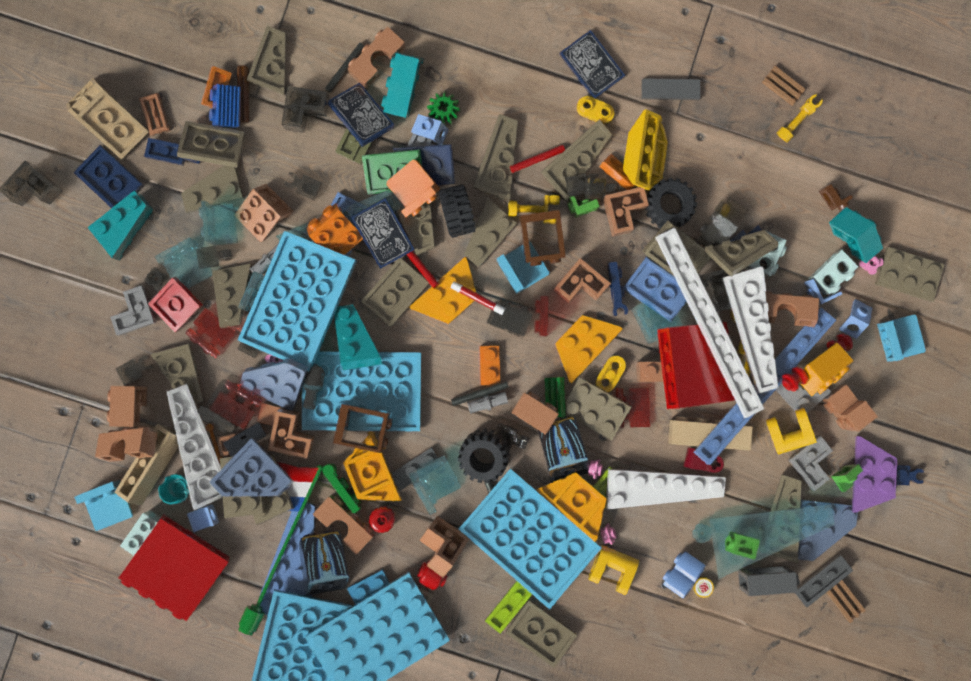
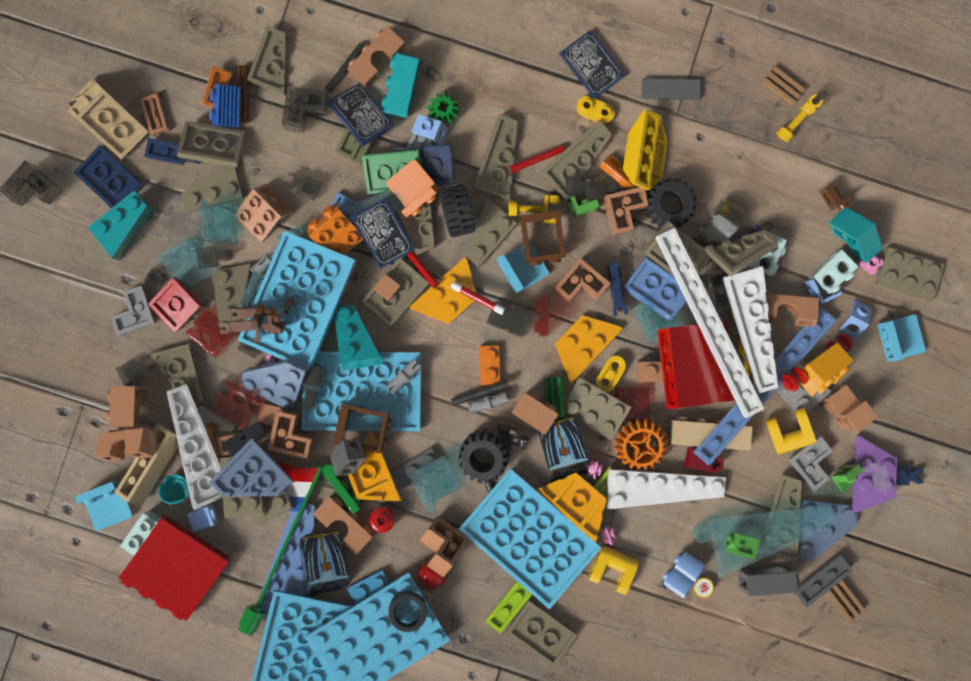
none -> reddish brown piece [219,297,294,344]
none -> dark grey hinge [330,439,367,476]
none -> nougat tile [373,274,401,302]
none -> light grey pin [385,358,422,395]
none -> black tyre [389,591,427,632]
none -> orange gear [615,418,668,471]
none -> clear bracket [862,463,891,492]

